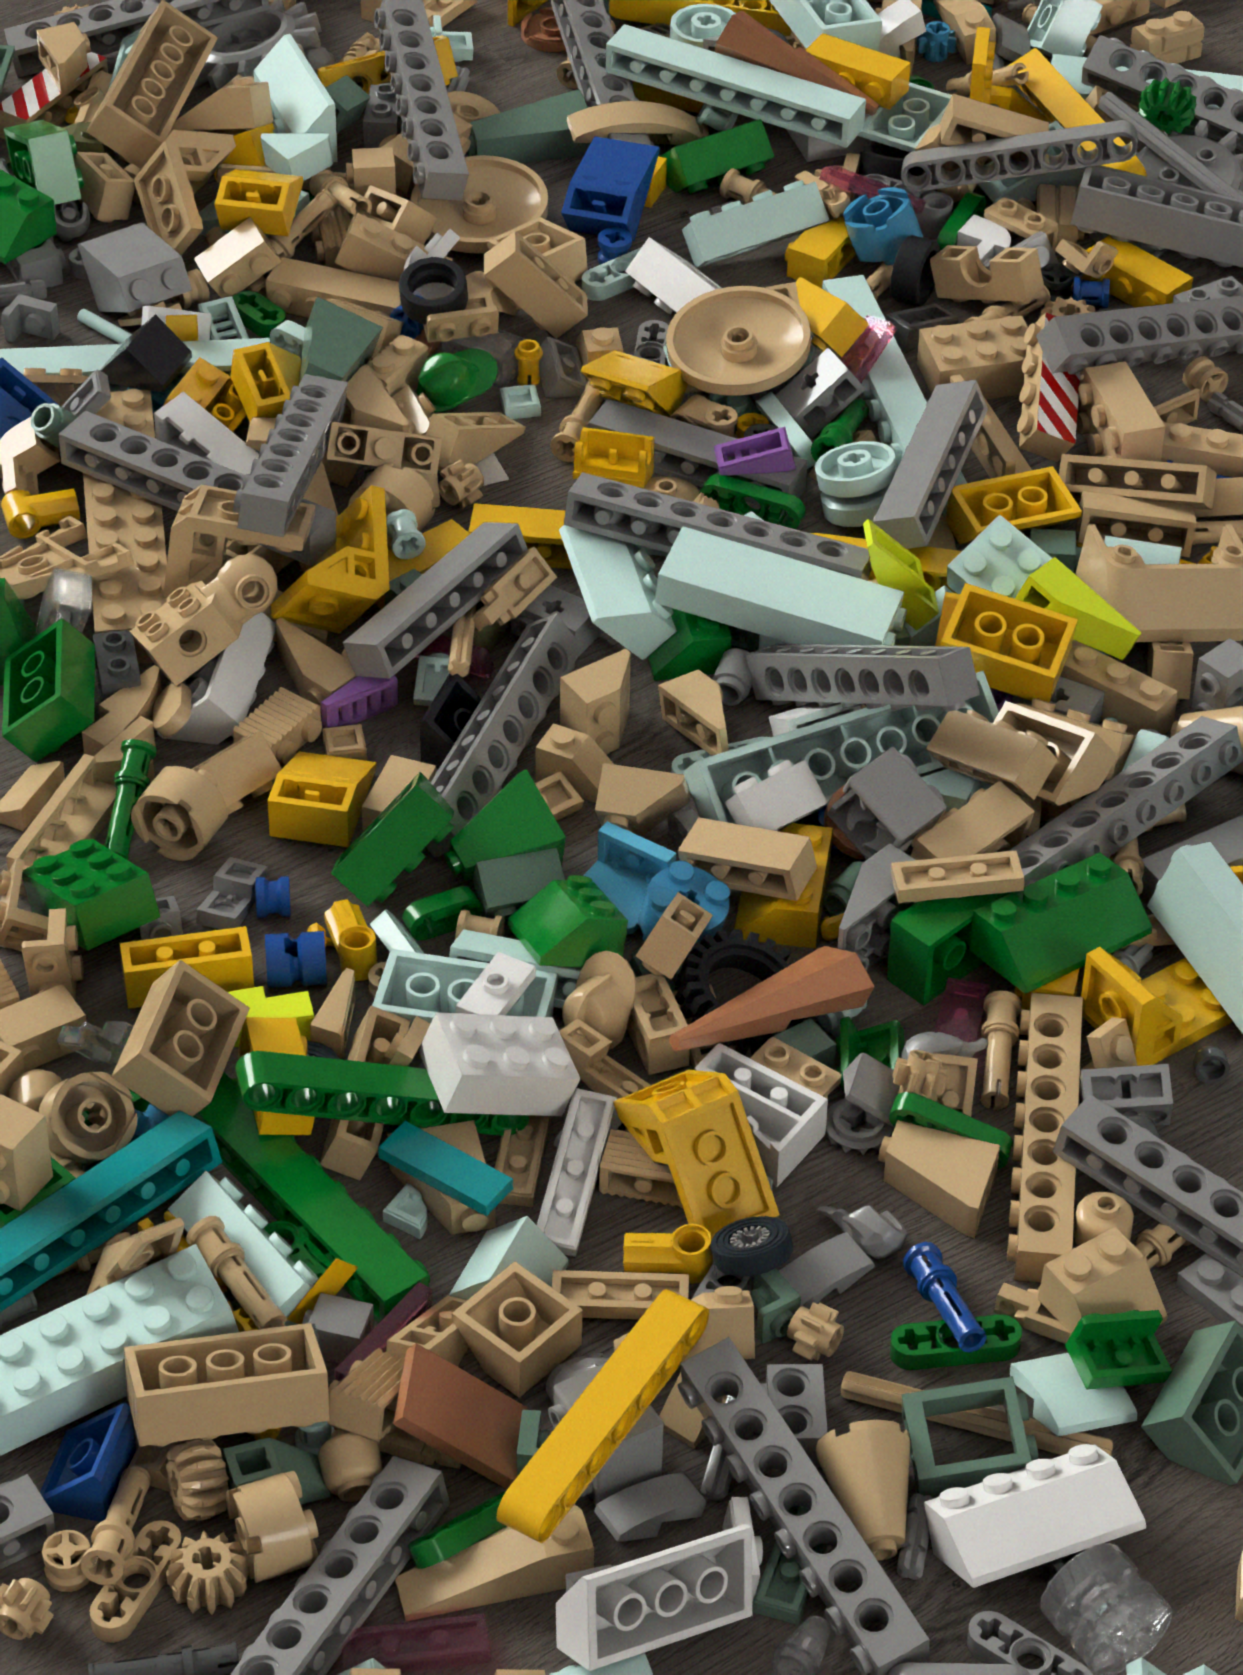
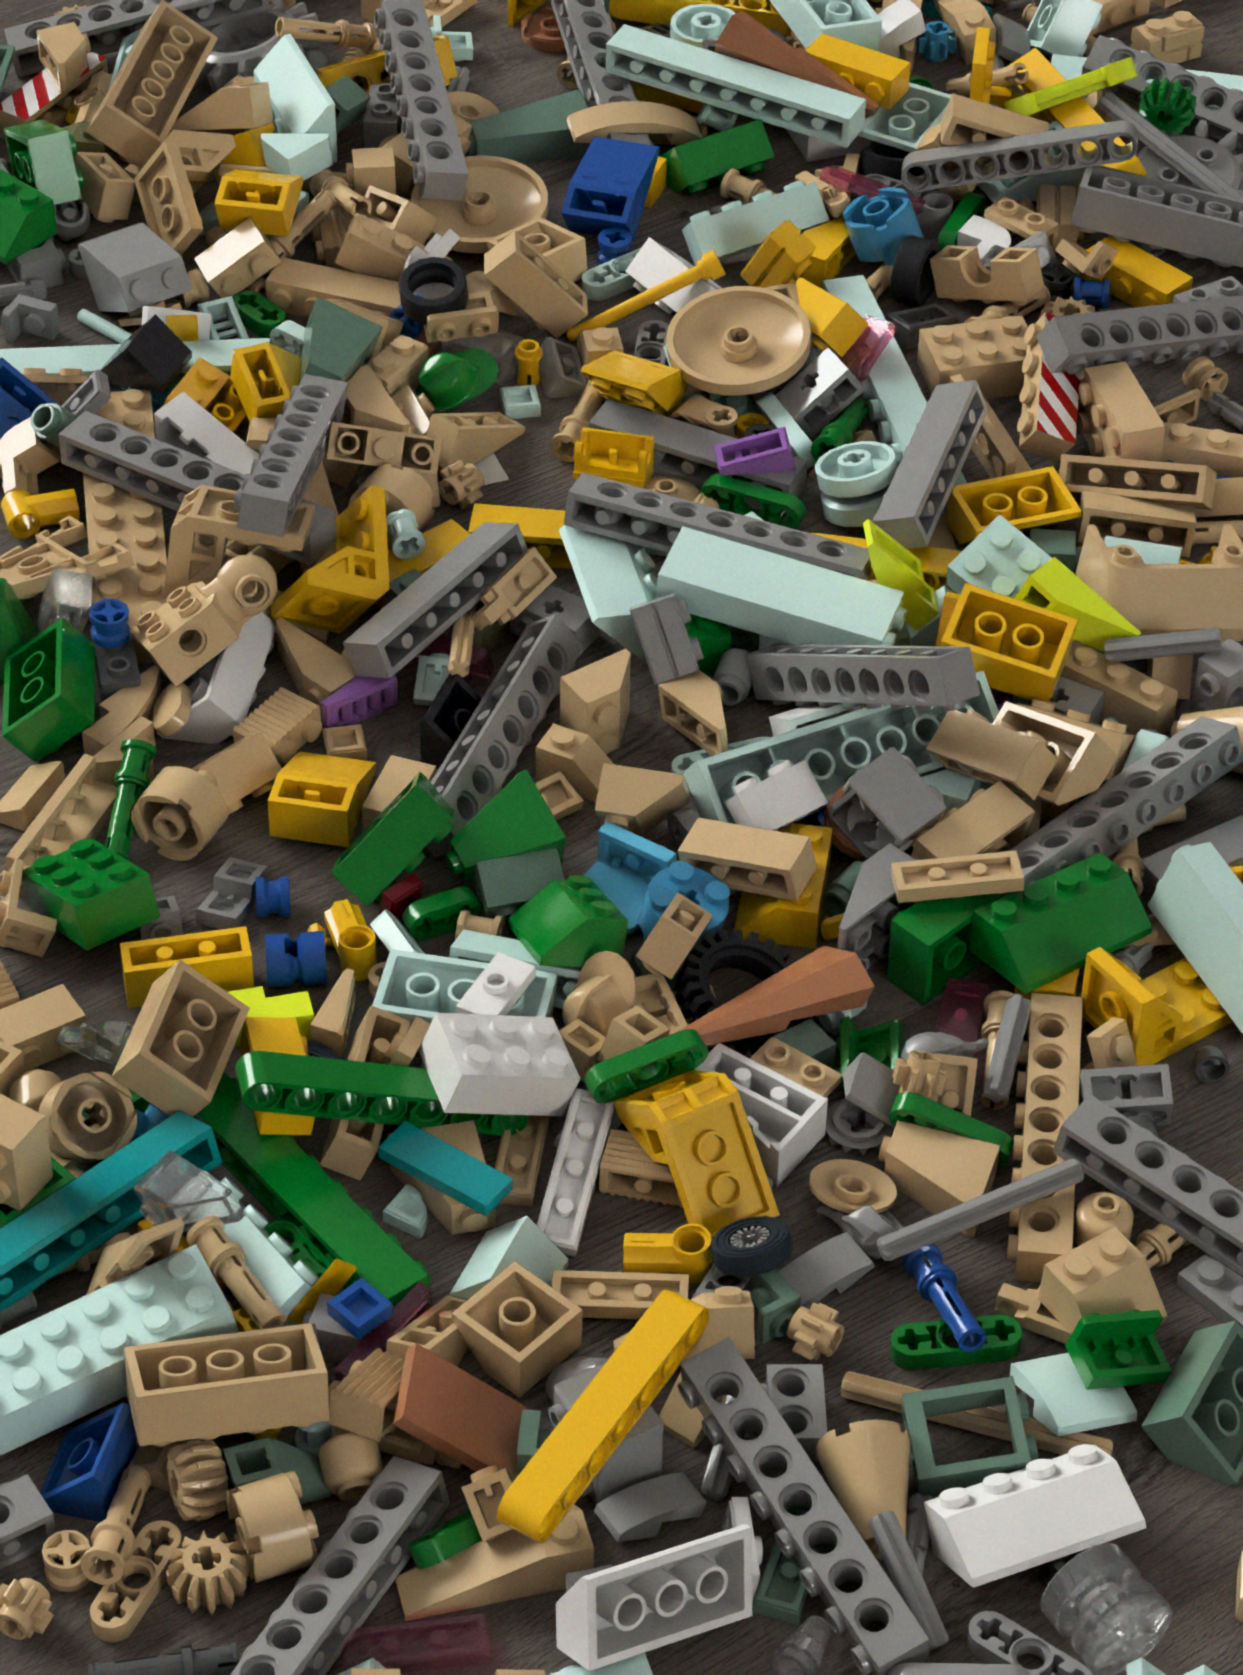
tan bracket [22,908,84,1000] -> none
none -> blue wheel [89,599,131,648]
none -> clear slope [133,1150,245,1232]
none -> tan pin [275,16,376,53]
none -> blue plate [327,1278,393,1340]
none -> dark red tile [378,873,423,920]
none -> tan bracket [461,1465,518,1543]
none -> yellow piece [567,249,726,342]
none -> green beam [584,1029,709,1103]
none -> tan brick [597,1005,671,1069]
none -> light grey brick [630,593,704,685]
none -> yellow brick [741,220,816,288]
none -> tan dish [809,1159,897,1214]
none -> light grey axle [869,1511,949,1651]
none -> light grey axle [877,1159,1084,1261]
none -> light grey axle [983,994,1031,1103]
none -> neon yellow piece [1003,57,1138,116]
none -> light grey axle [1104,628,1222,663]

